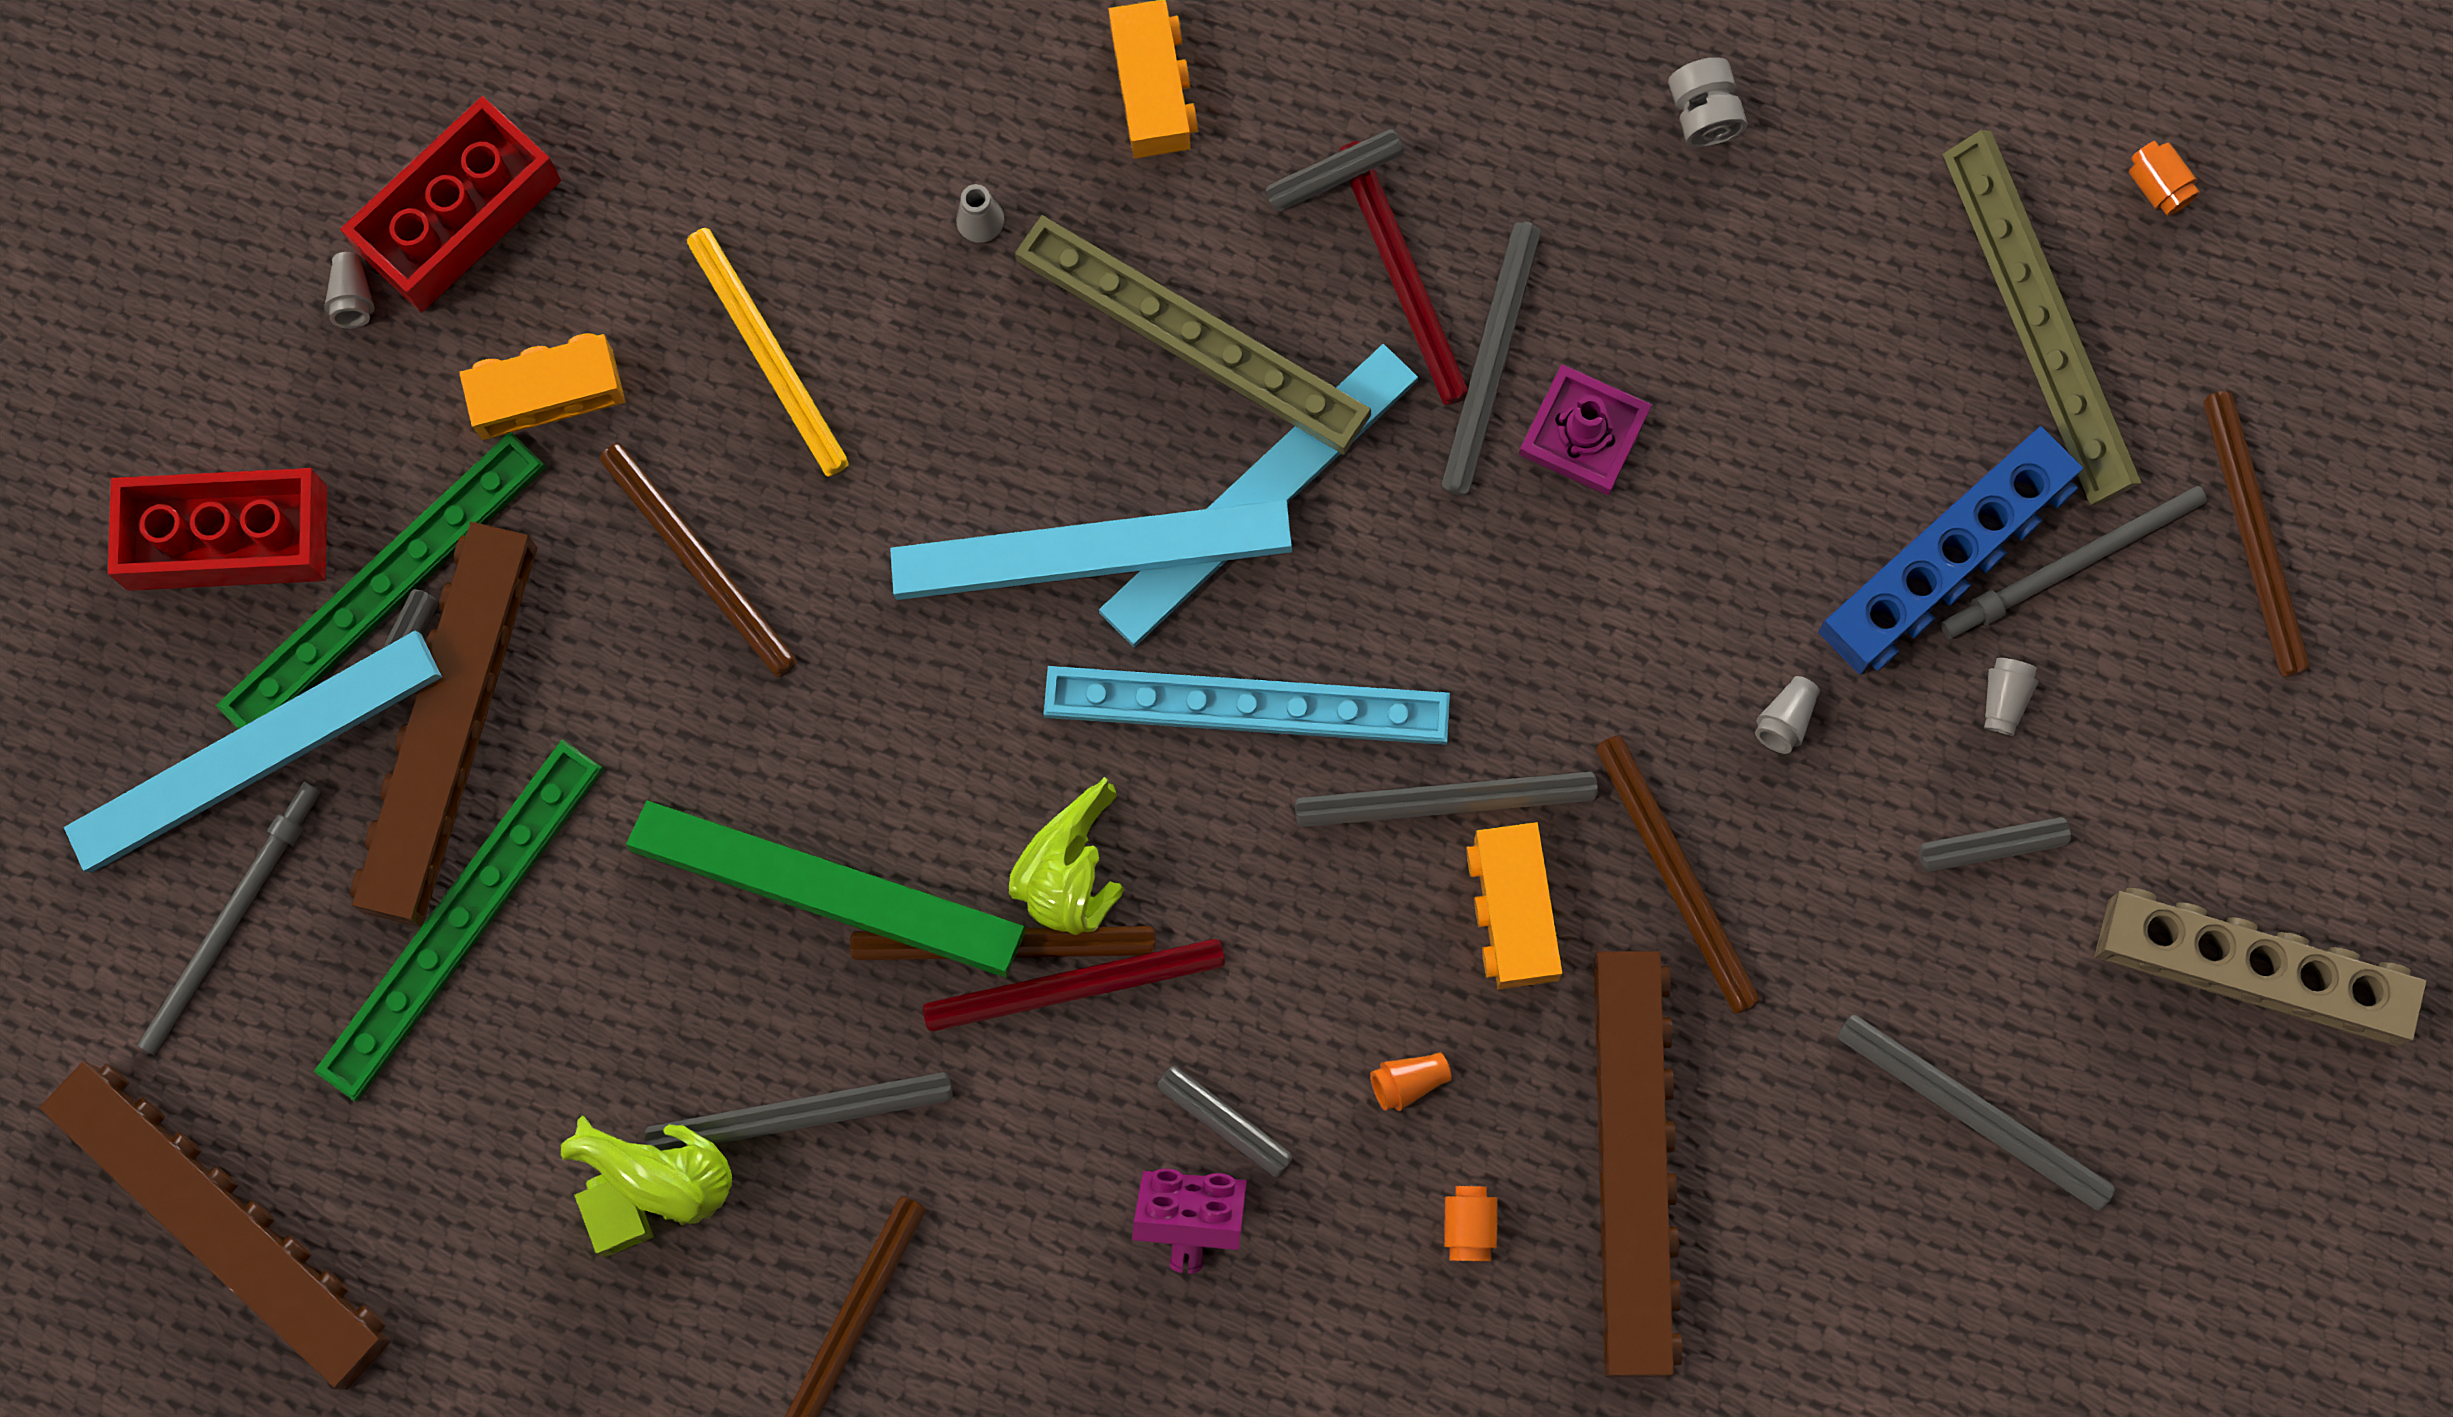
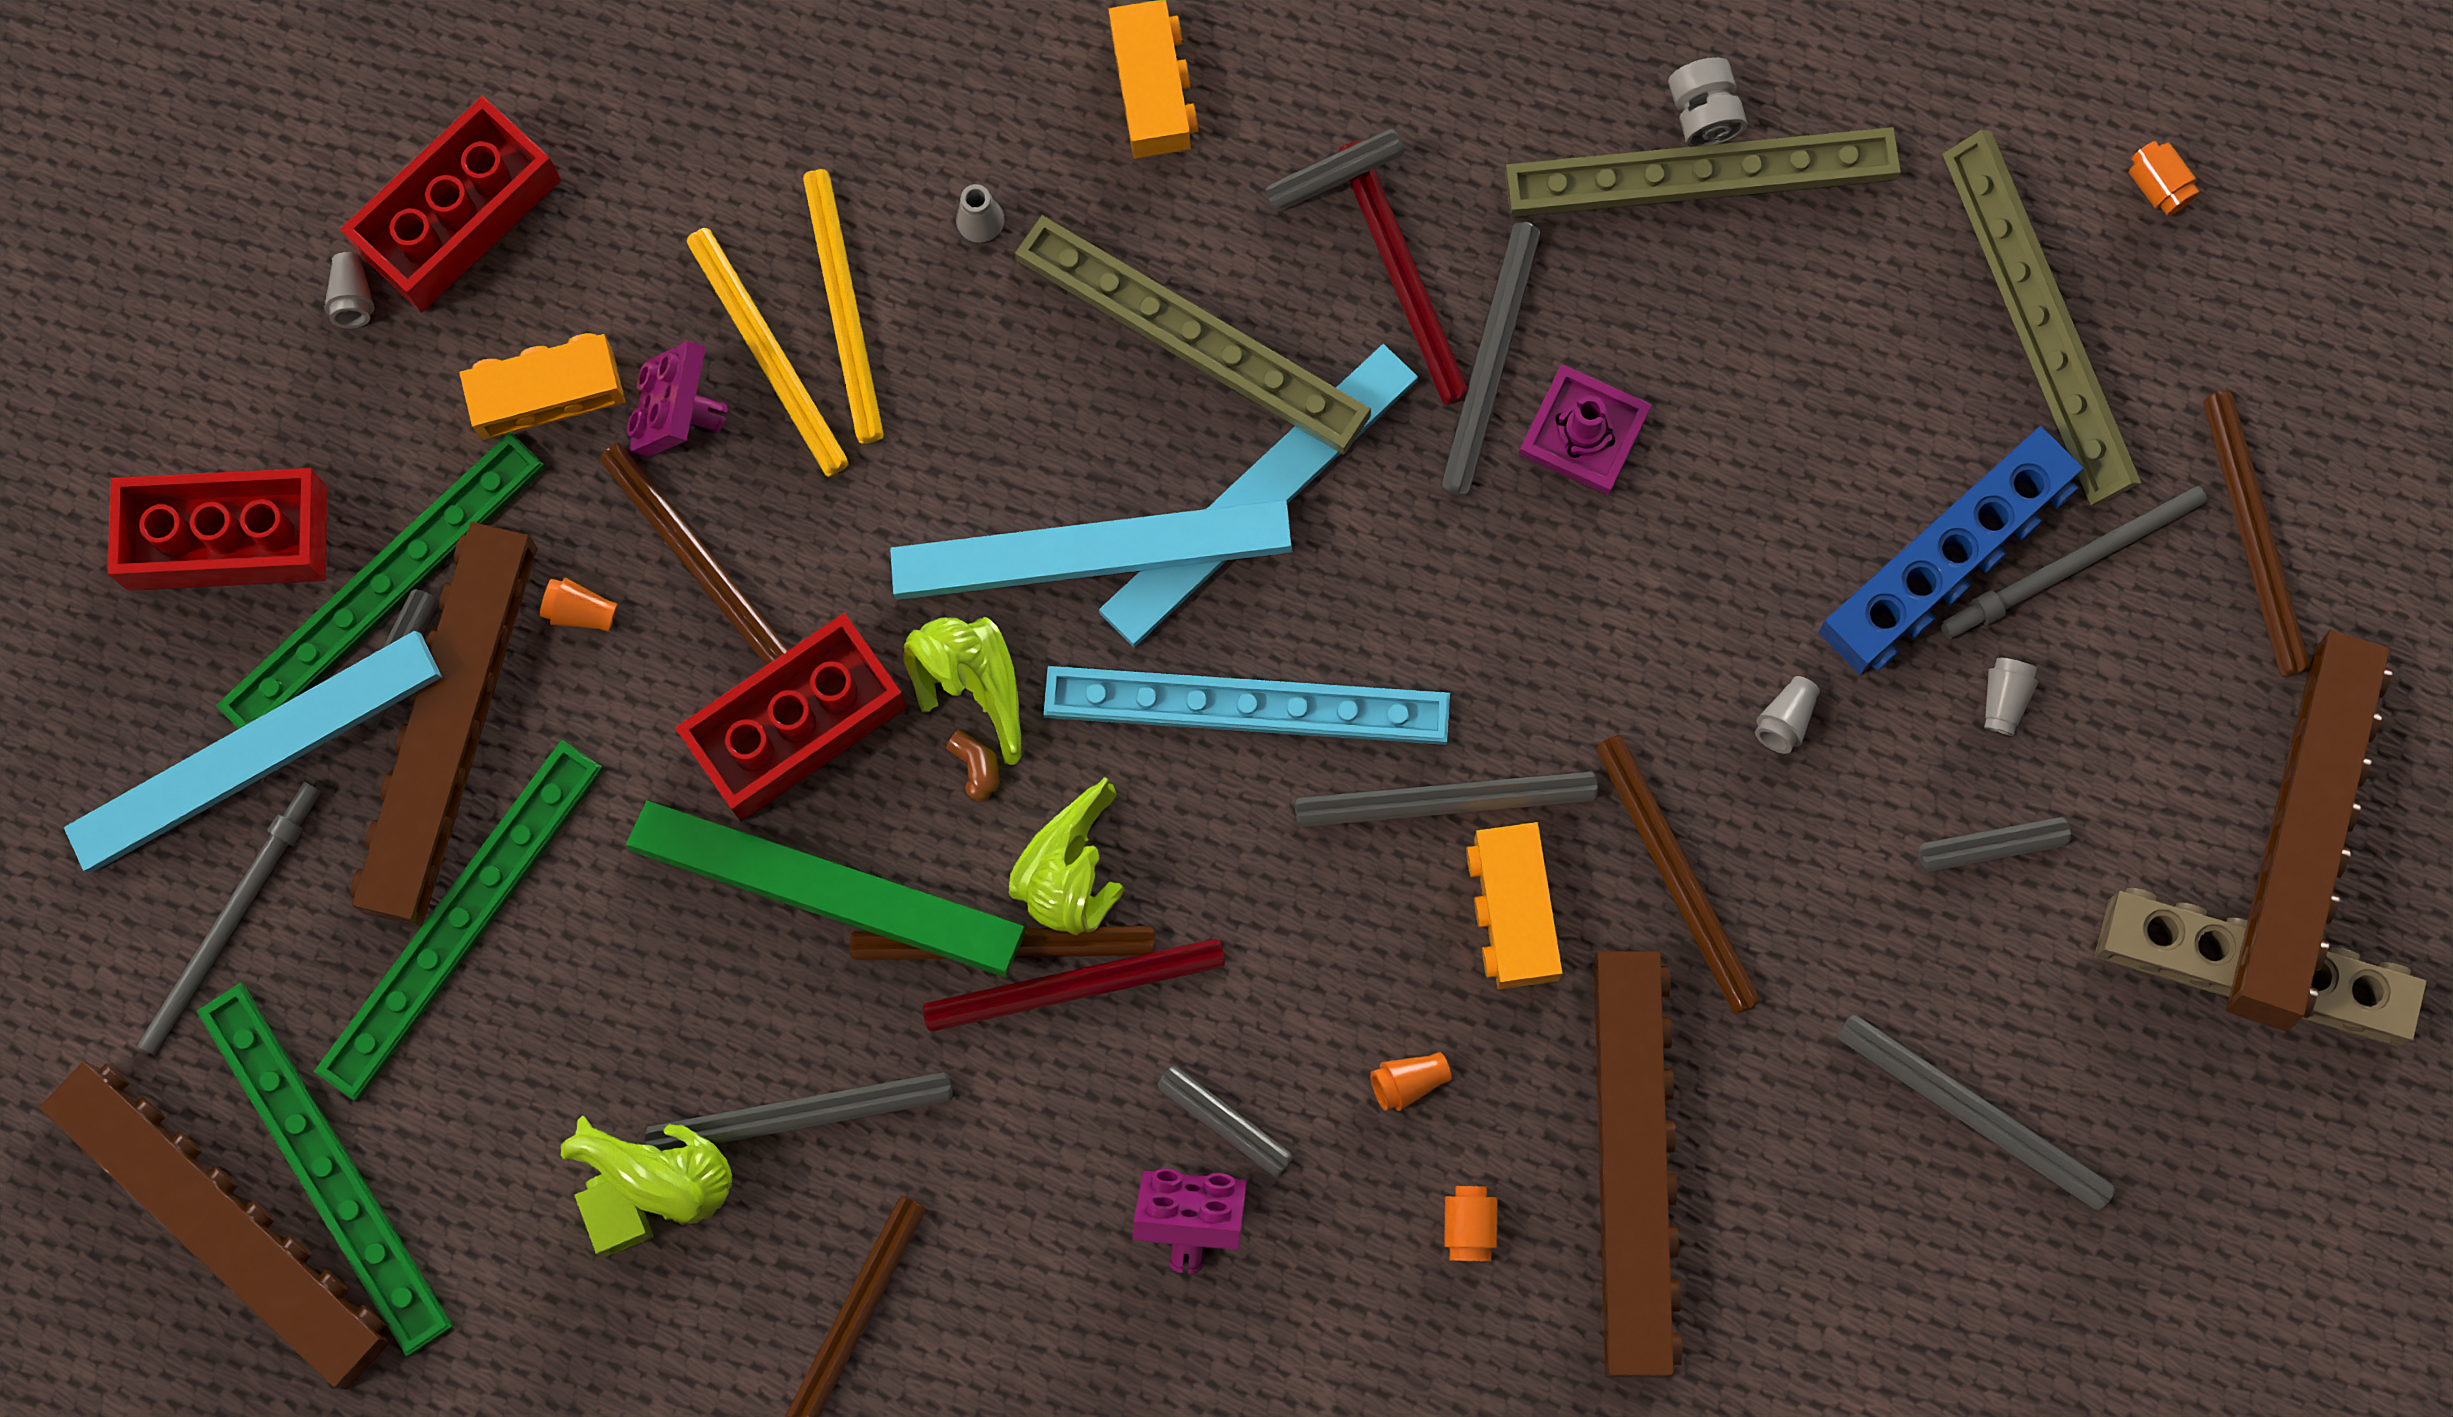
none -> green tile [196,983,454,1357]
none -> orange cone [540,577,618,632]
none -> magenta plate [627,341,728,457]
none -> red brick [675,612,908,822]
none -> yellow axle [803,169,884,444]
none -> lime hair [903,617,1021,765]
none -> dark orange arm [946,729,1000,802]
none -> olive plate [1505,127,1901,217]
none -> reddish brown brick [2226,629,2392,1032]

